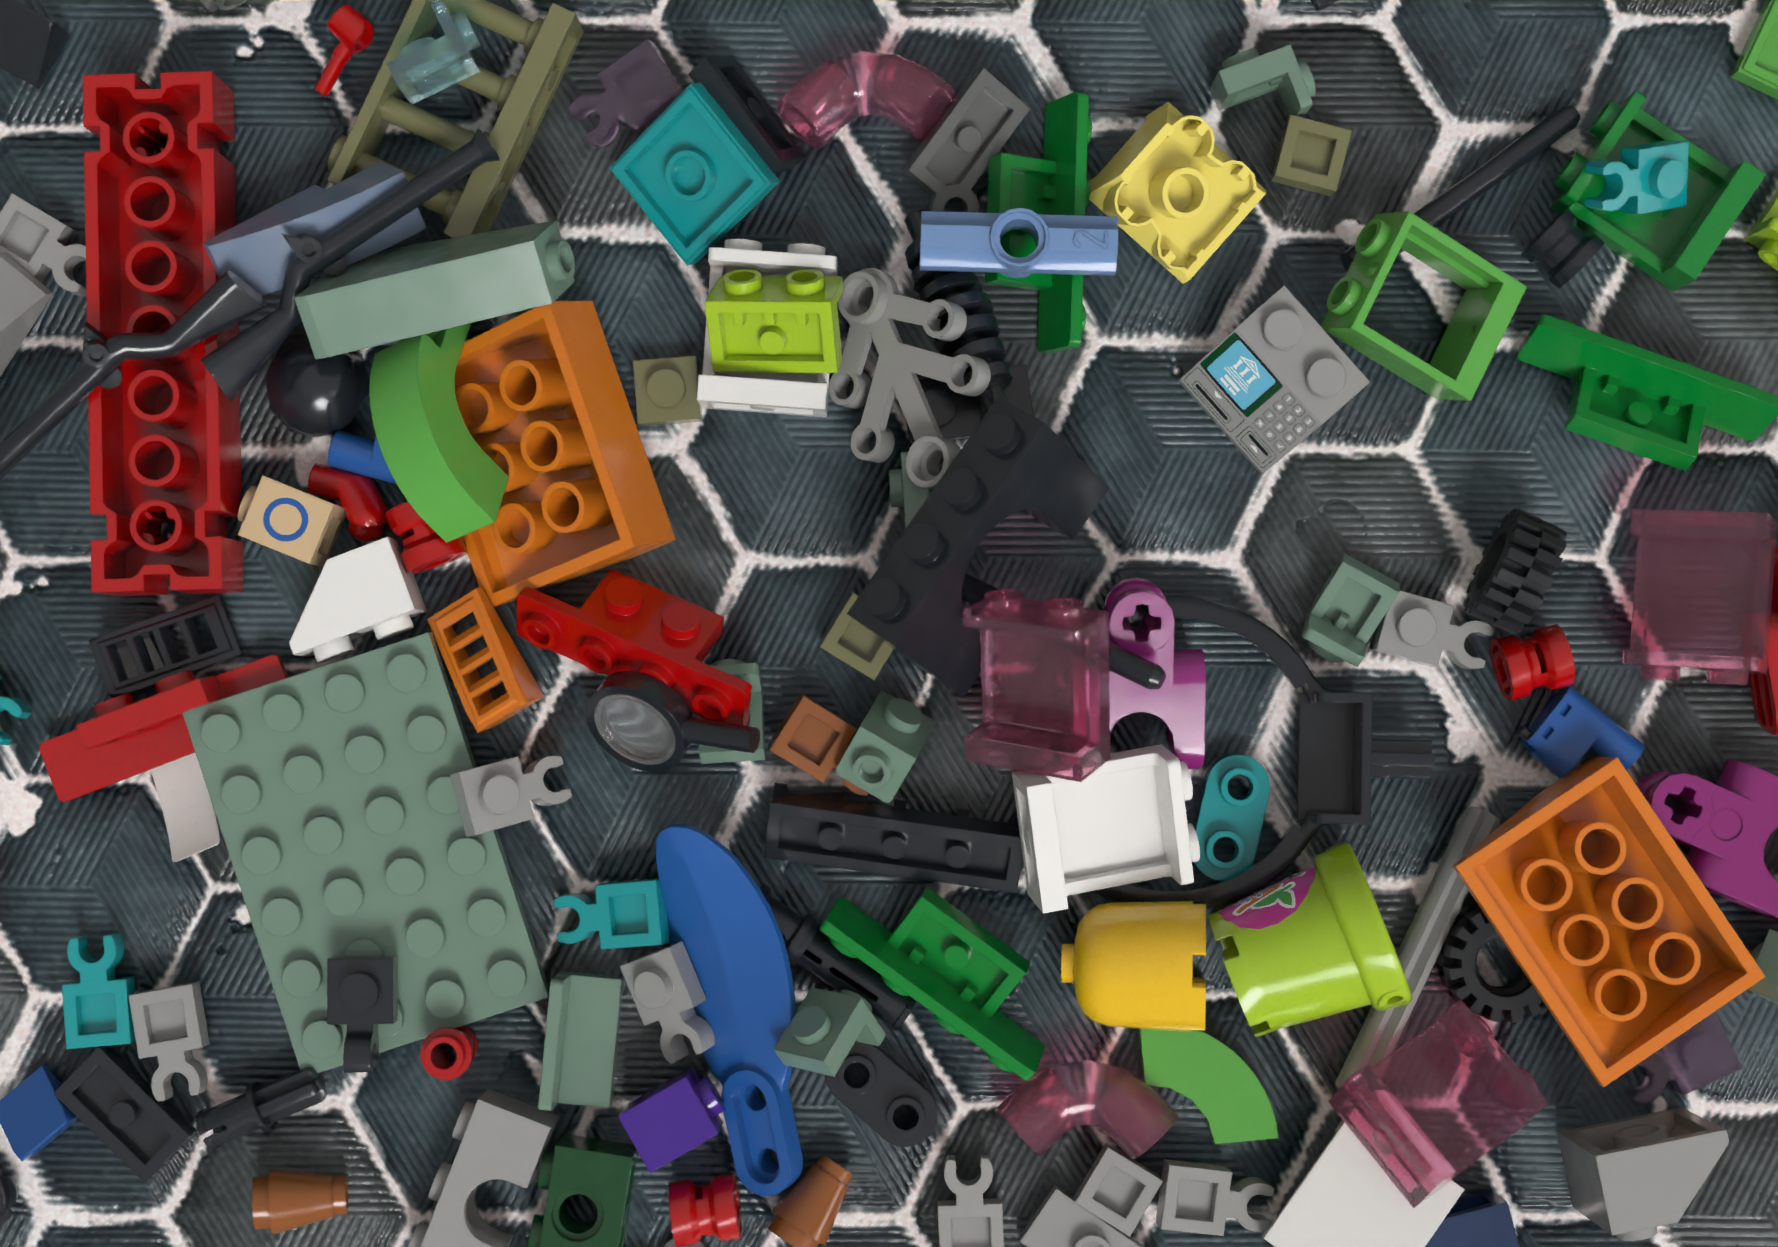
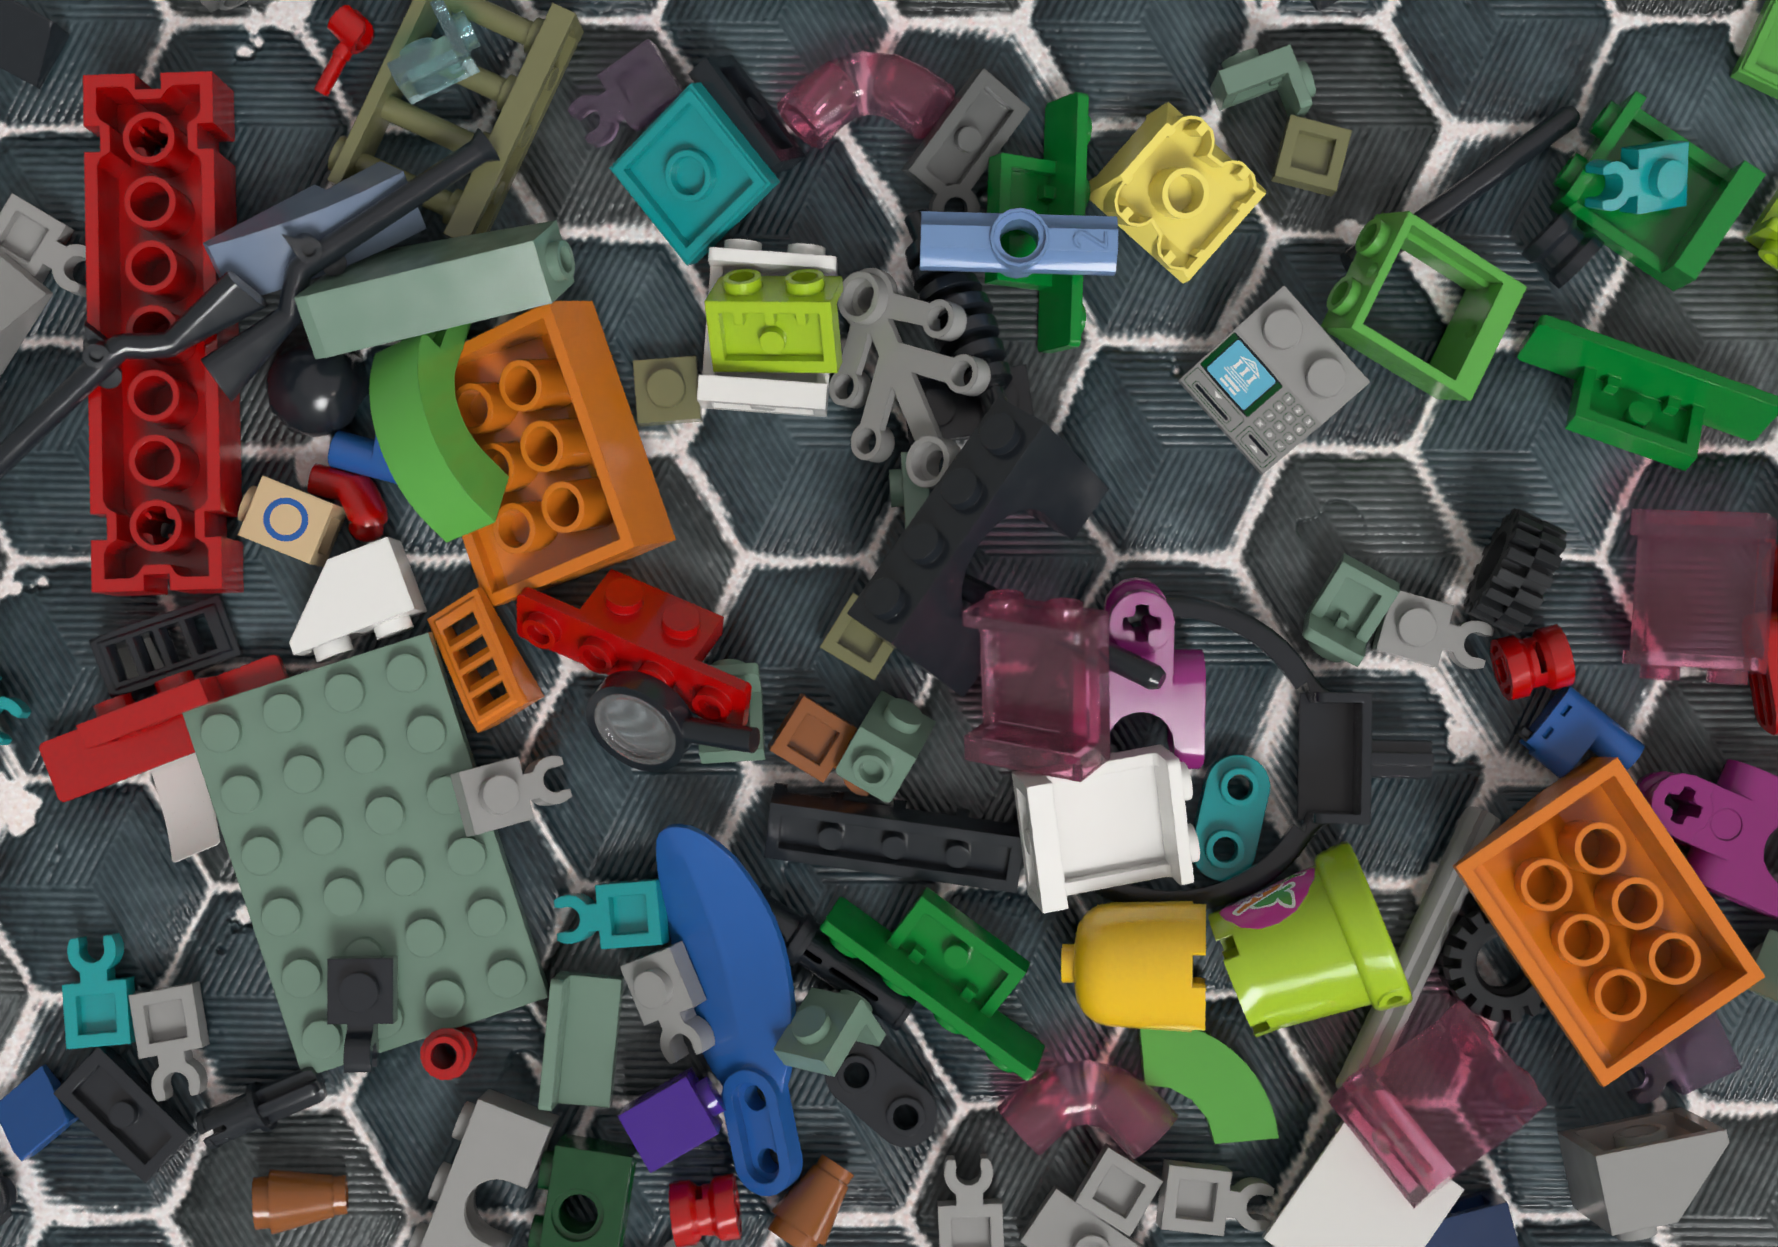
red wheel [385,501,467,574] -> none

